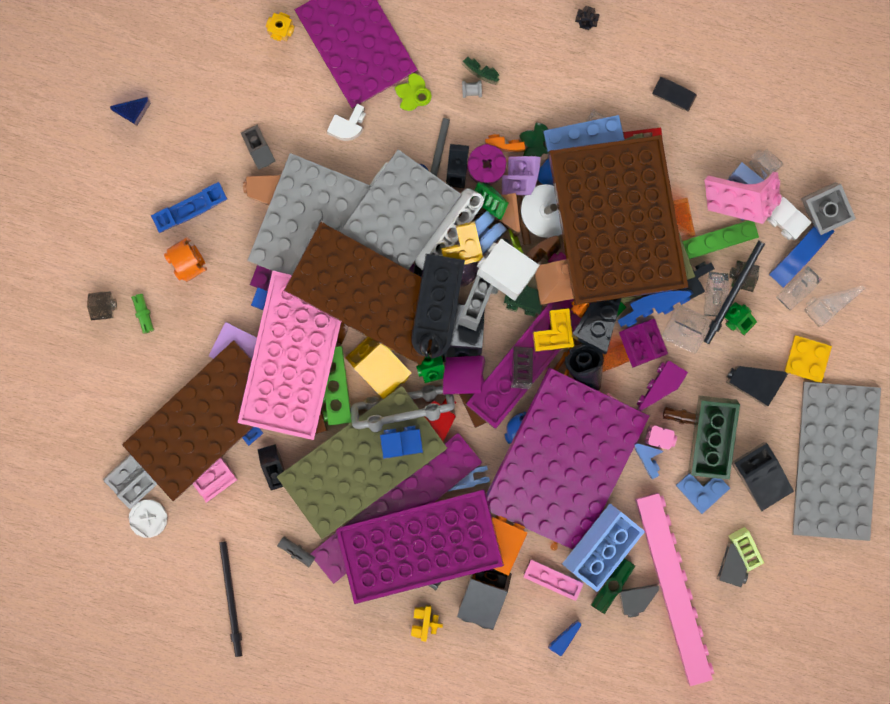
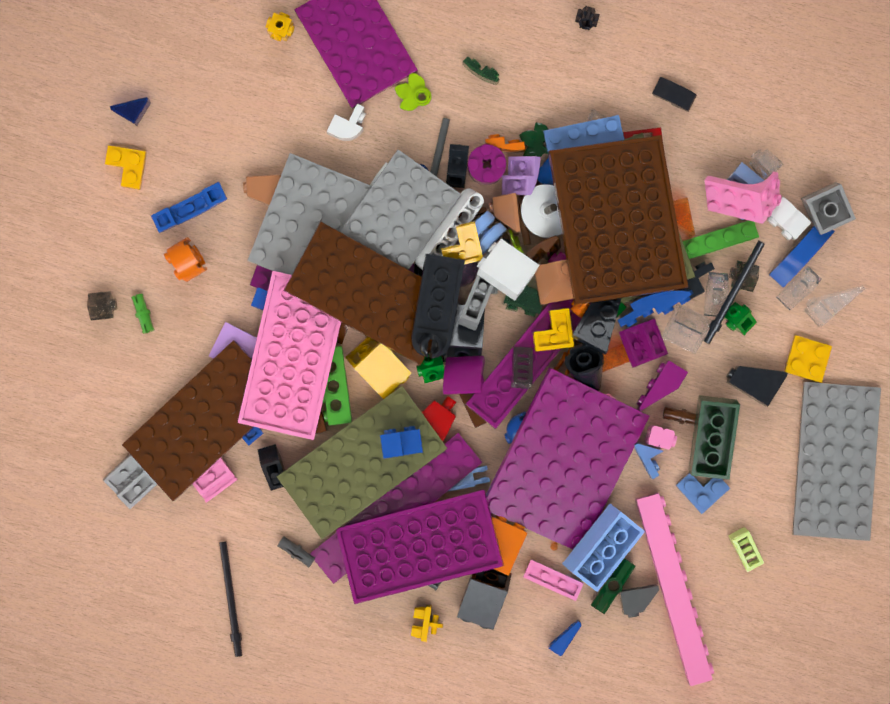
white tile [129,500,168,538] -> none
dark grey slope [241,124,275,170] -> none
light grey bar [350,385,455,432] -> none
light grey bush [462,80,482,98] -> none
green slope [472,182,509,219] -> none
dark grey slope [717,542,748,588] -> none
black slope [732,442,794,512] -> none
none -> yellow plate [105,145,147,190]

